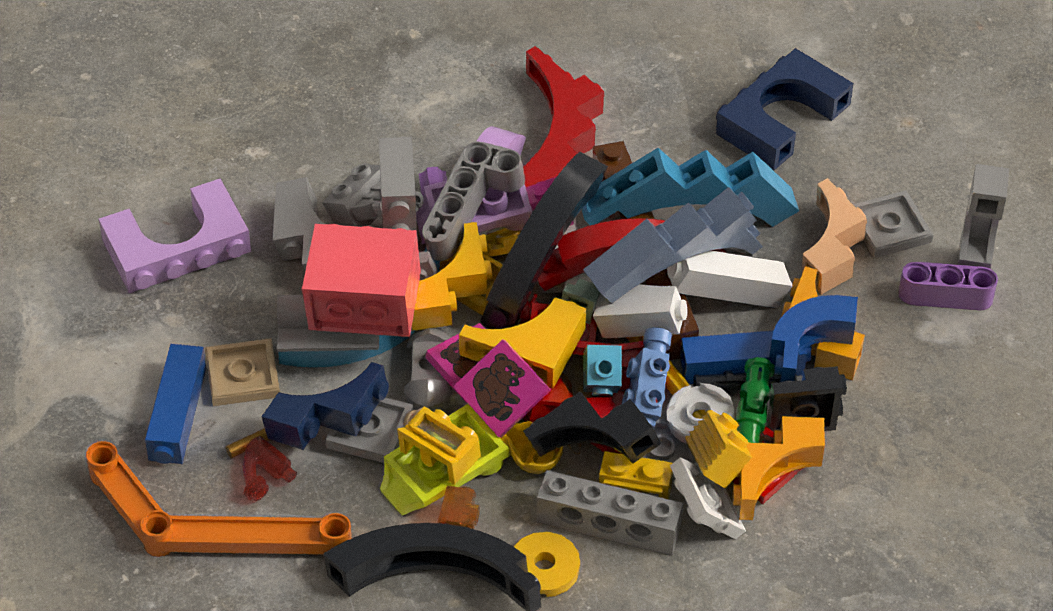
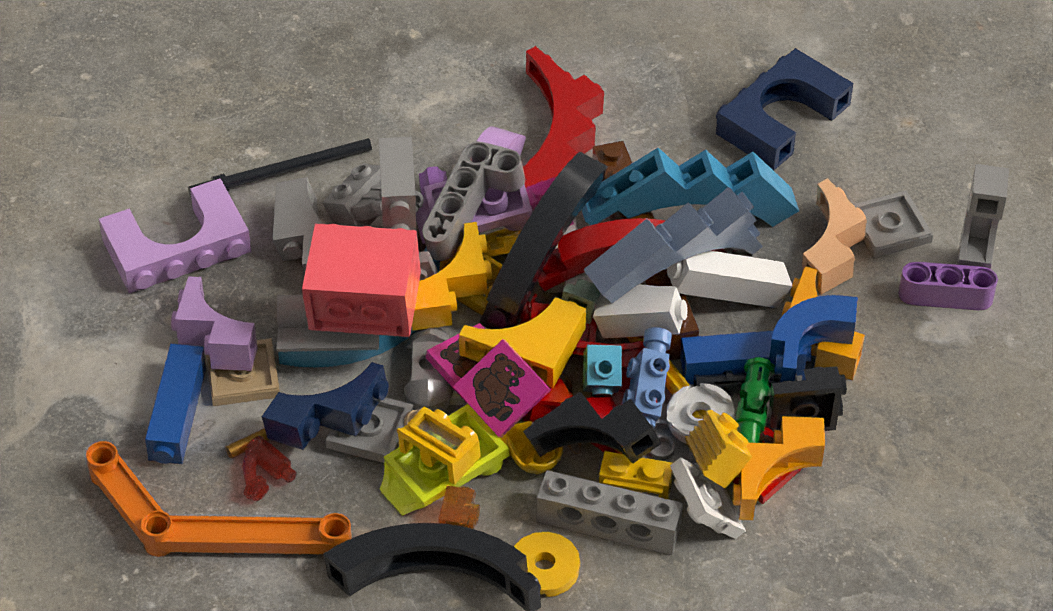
none -> lavender arch [171,276,258,371]
none -> black bar [188,138,372,199]

